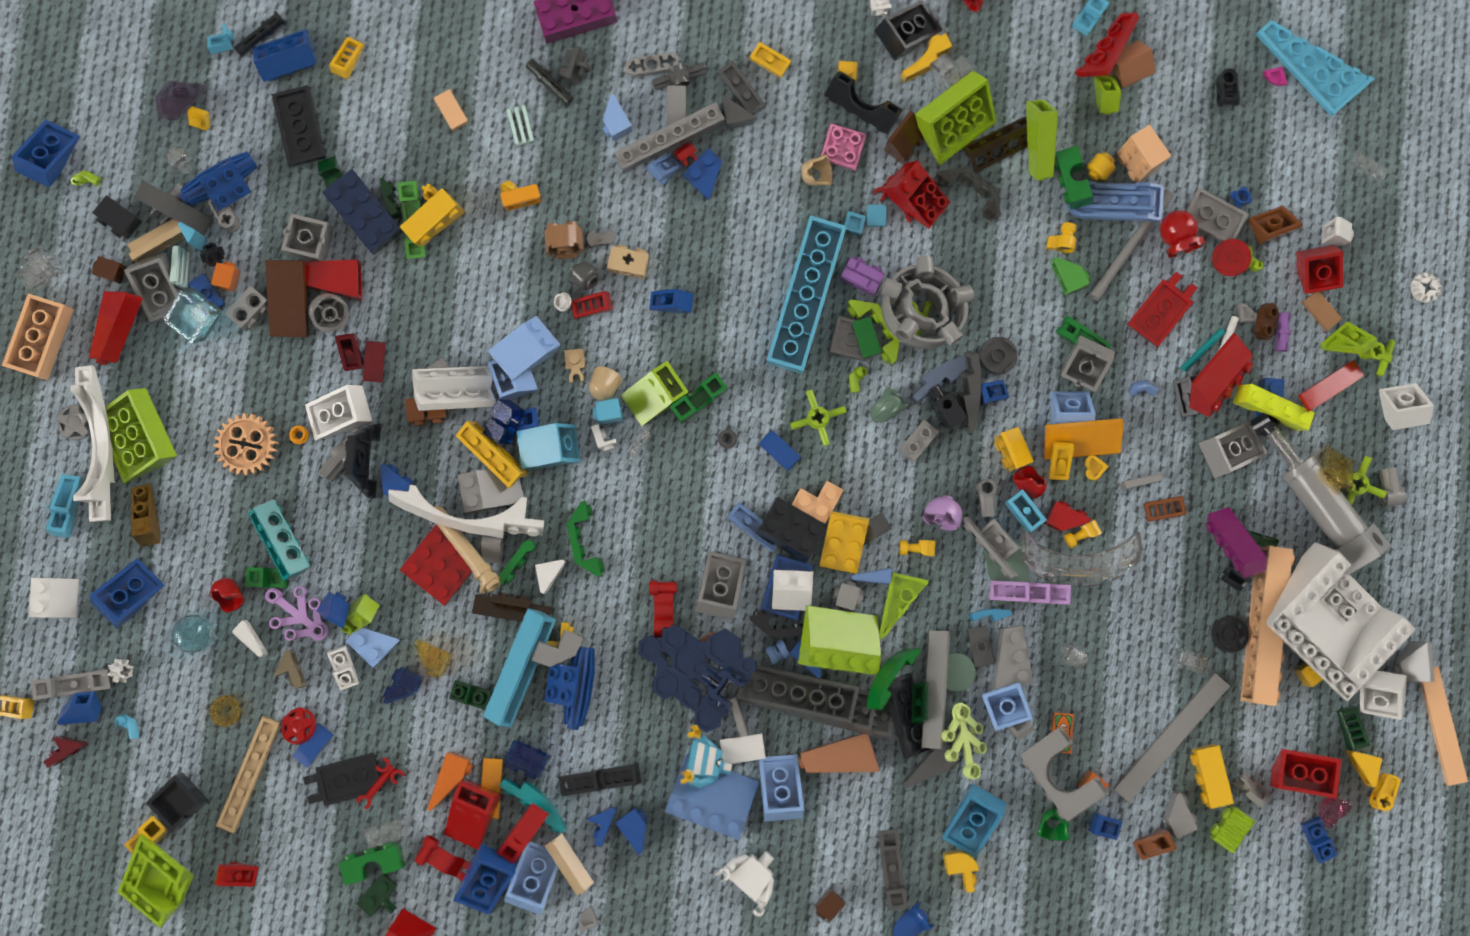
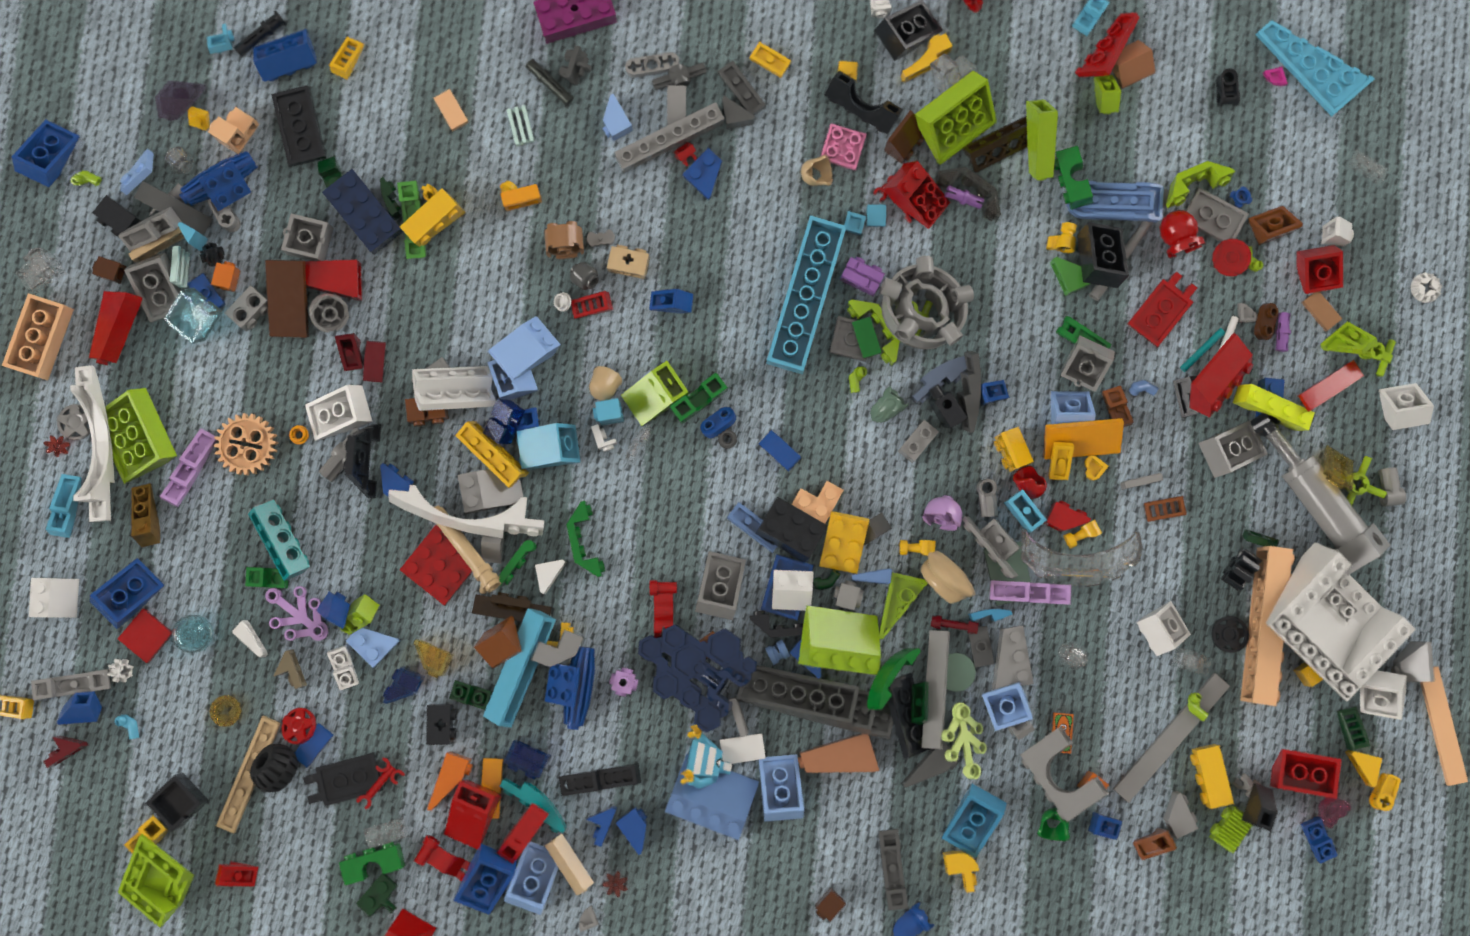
red hair [210,578,244,613] -> none
tan plate [564,349,585,383] -> none
medium blue slope [646,153,683,185] -> none
white torso [716,851,774,917] -> none
lime bar [790,390,847,446] -> none
dark grey tile [979,337,1017,375] -> none
yellow head [1087,152,1115,181] -> none
light nougat brick [1117,124,1171,183] -> none
magenta brick [1205,507,1266,578] -> none
none -> clear red plant [43,435,70,457]
none -> light grey slope [118,207,183,251]
none -> red tile [118,609,174,663]
none -> light blue wing [120,149,154,195]
none -> lavender slope [160,429,217,507]
none -> light nougat brick [208,107,259,154]
none -> black wheel [250,744,298,792]
none -> black brick [426,704,457,745]
none -> dark orange slope [474,616,522,668]
none -> clear red plant [603,871,628,897]
none -> lavender brick [609,667,639,697]
none -> blue plate [700,407,736,438]
none -> dark green arm [813,569,841,590]
none -> tan piece [921,551,975,603]
none -> dark red bar [931,615,979,634]
none -> medium lavender pin [945,185,984,209]
none -> black brick [1077,222,1129,288]
none -> dark orange slope [1102,385,1134,427]
none -> white slope [1137,601,1191,656]
none -> lime slope [1166,161,1235,208]
none -> lime arm [1188,692,1209,721]
none -> black slope [1242,783,1278,832]

